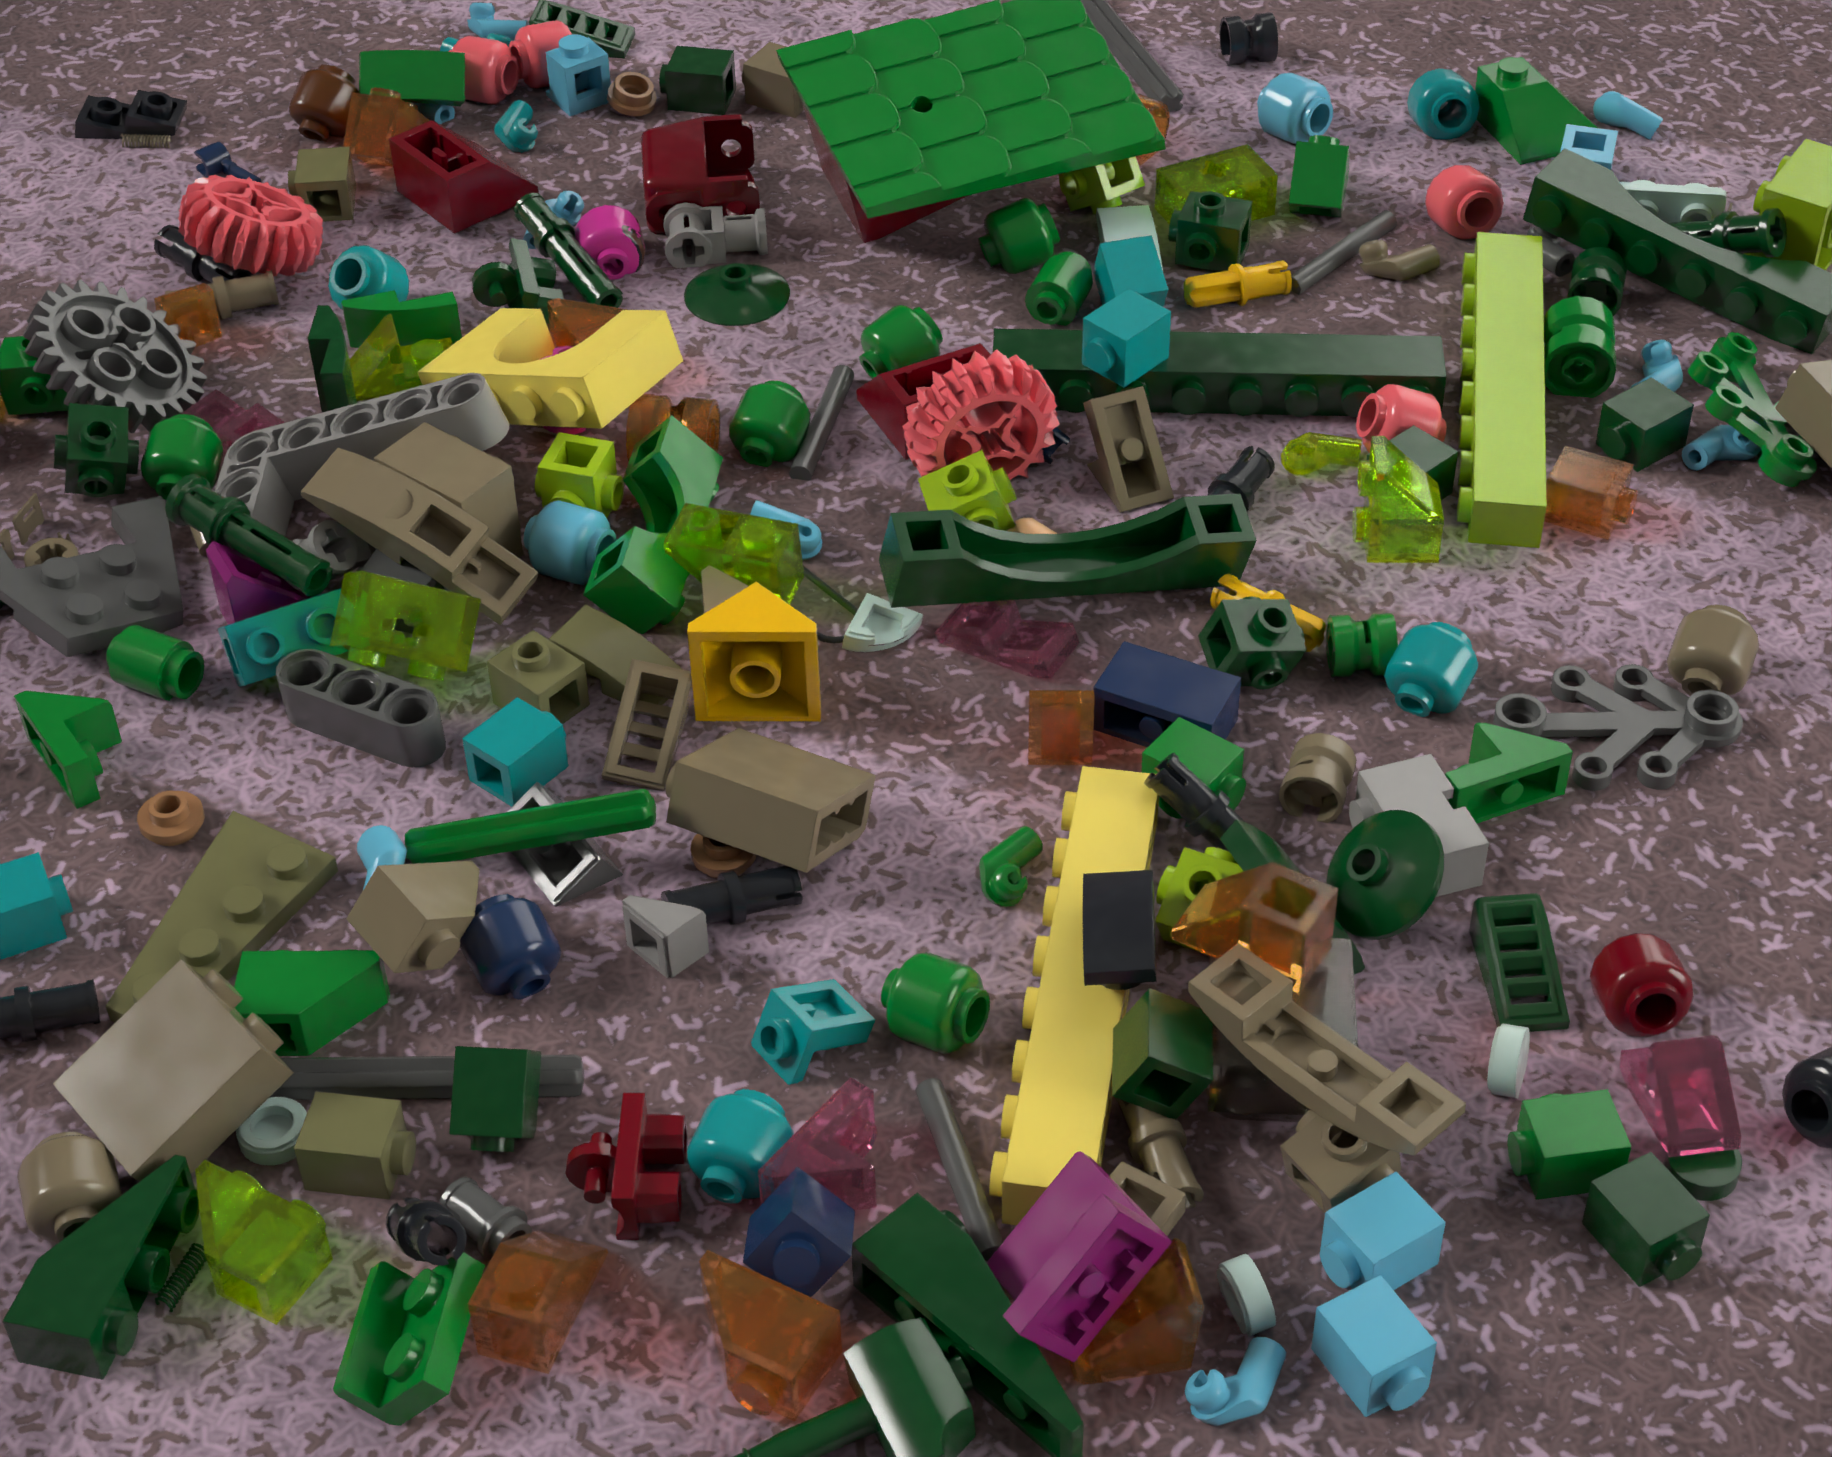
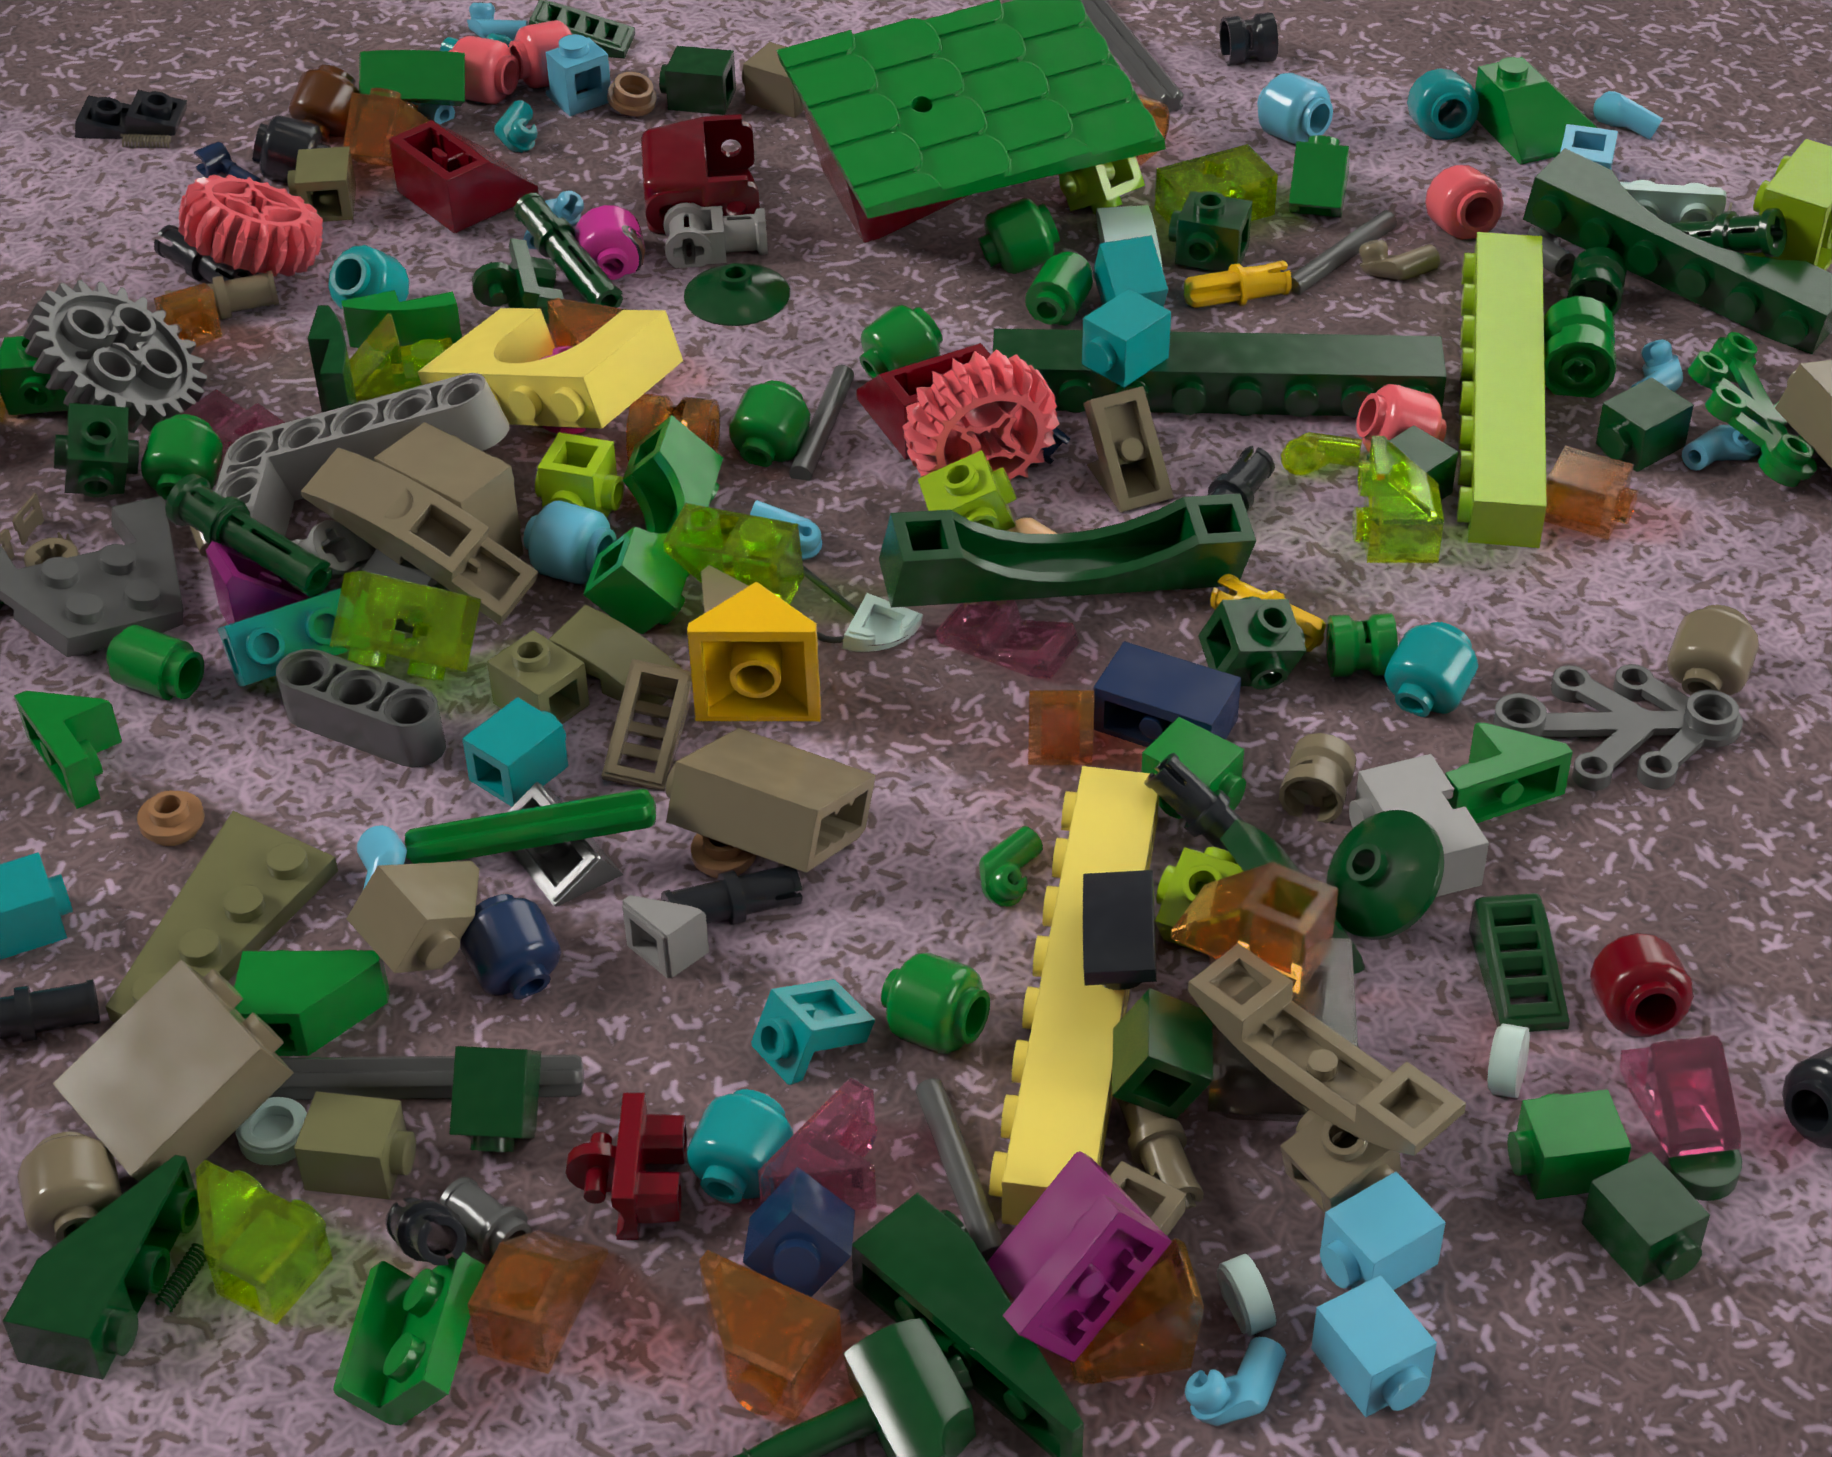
none -> black head [252,115,331,184]

